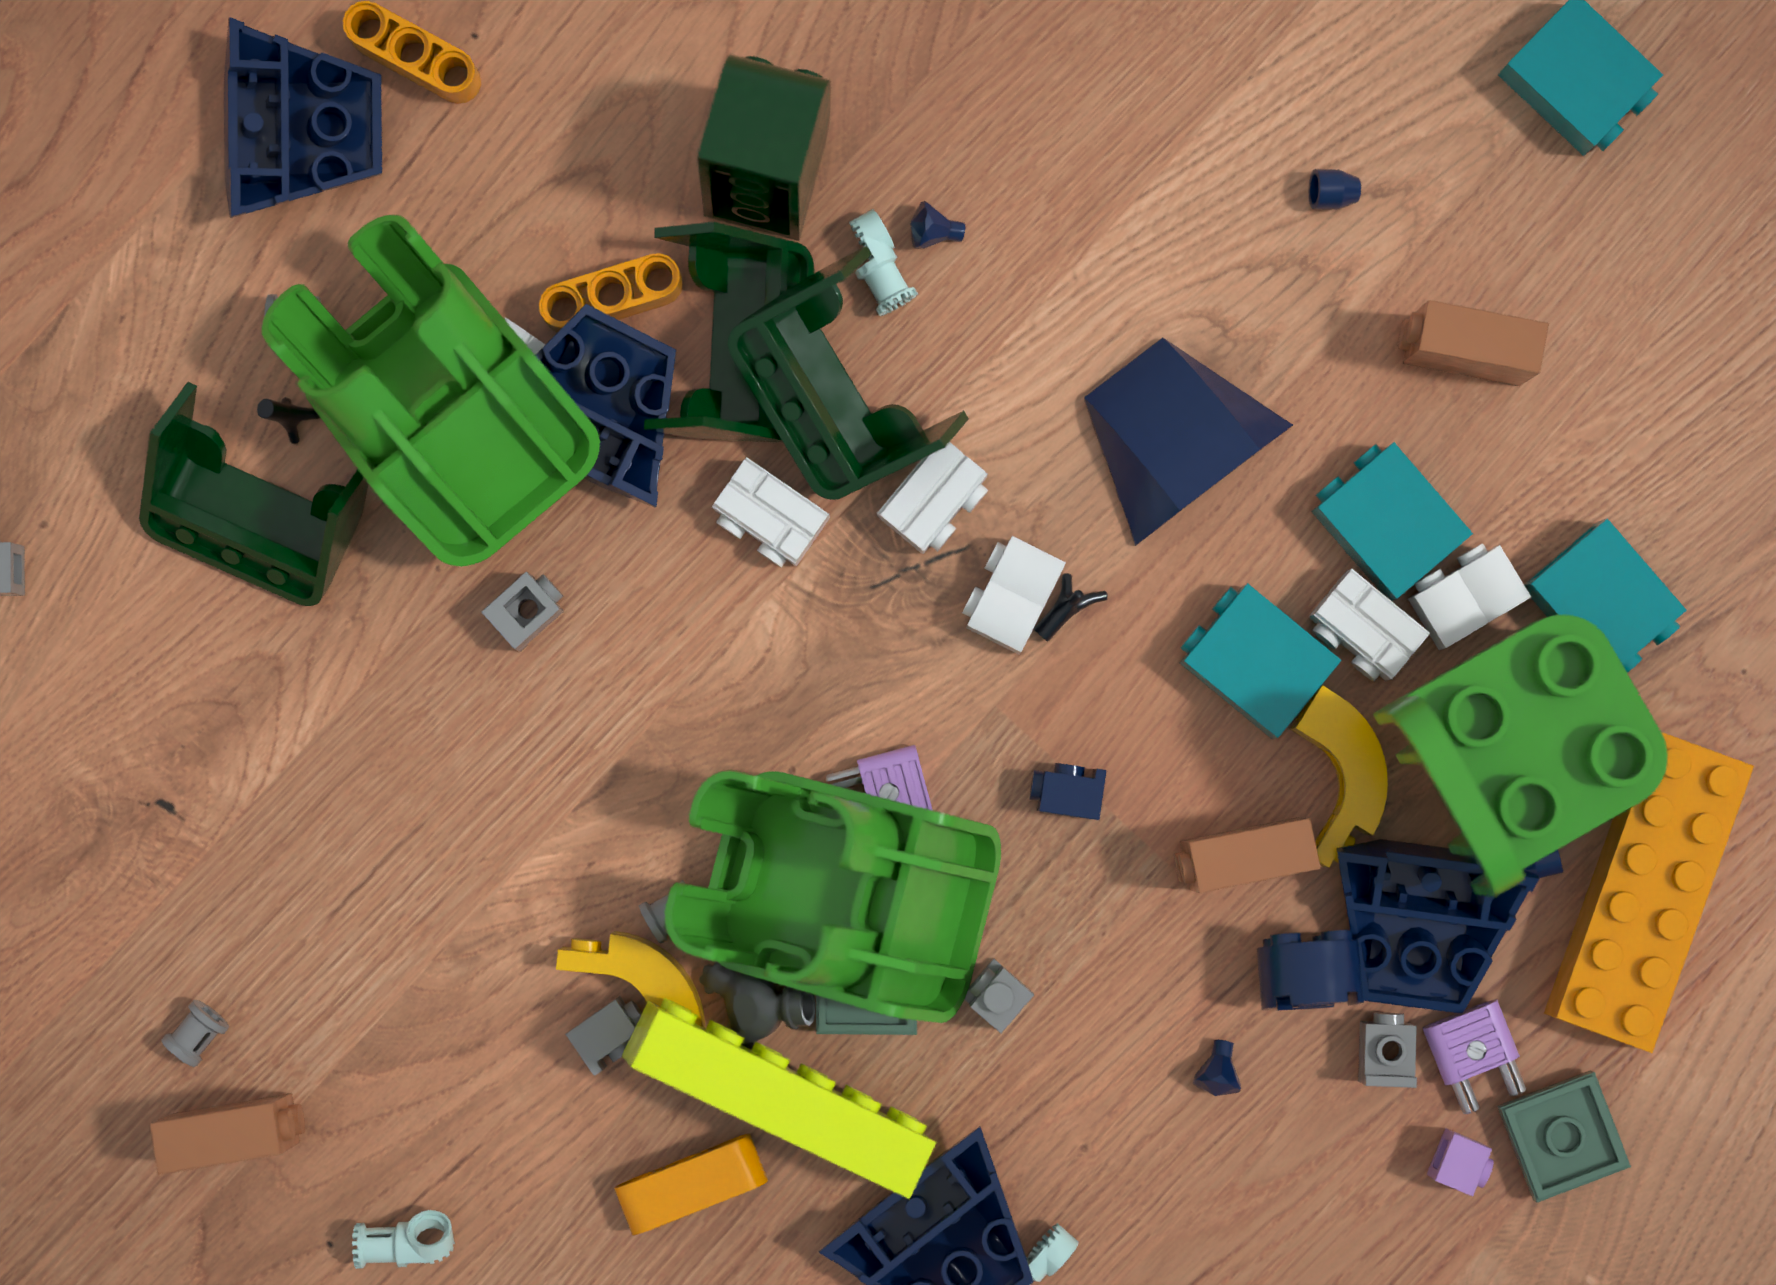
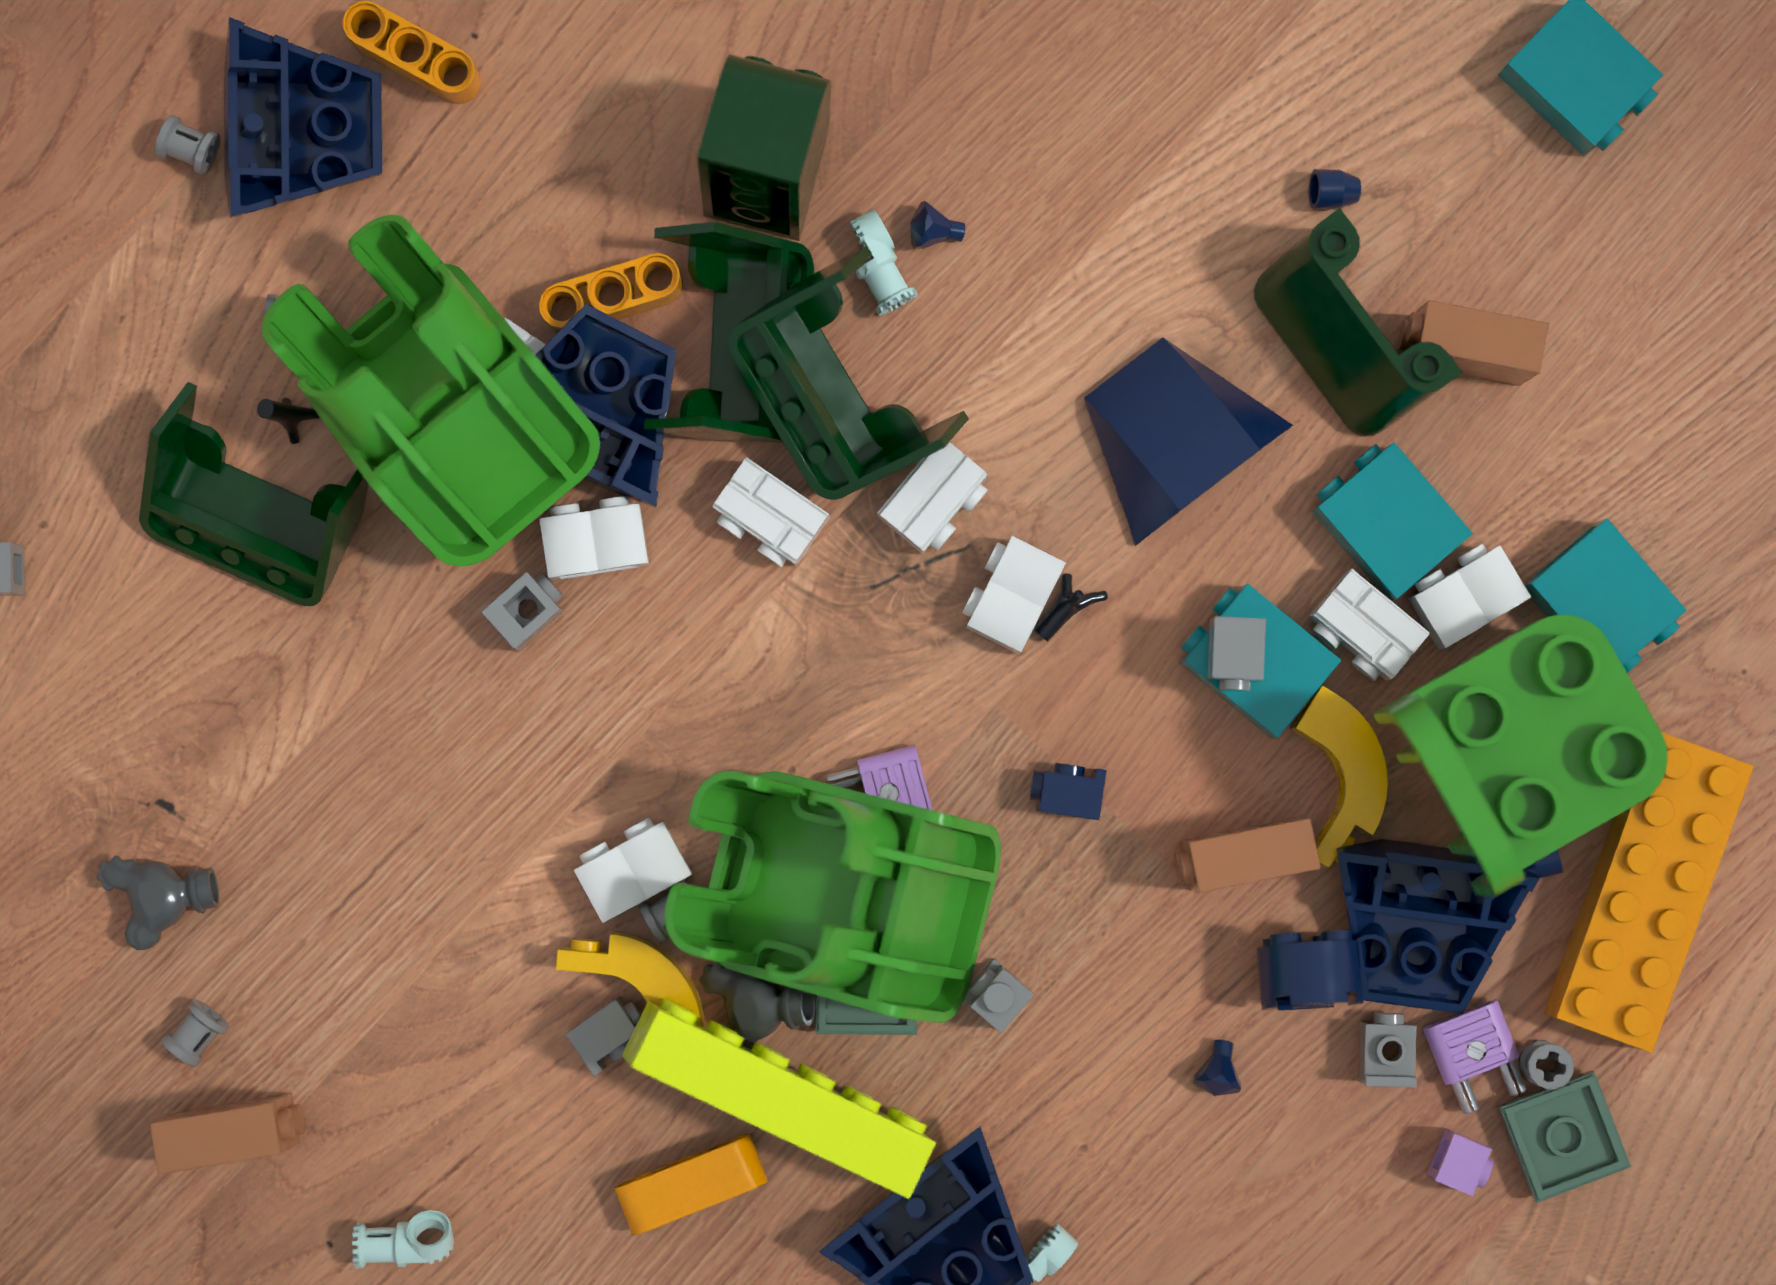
none -> dark grey animal [97,855,219,950]
none -> light grey bush [155,115,220,175]
none -> white brick [539,496,650,581]
none -> white brick [574,818,692,924]
none -> light grey brick [1207,616,1266,691]
none -> dark green windscreen [1254,208,1463,437]
none -> light grey bush [1518,1040,1574,1089]

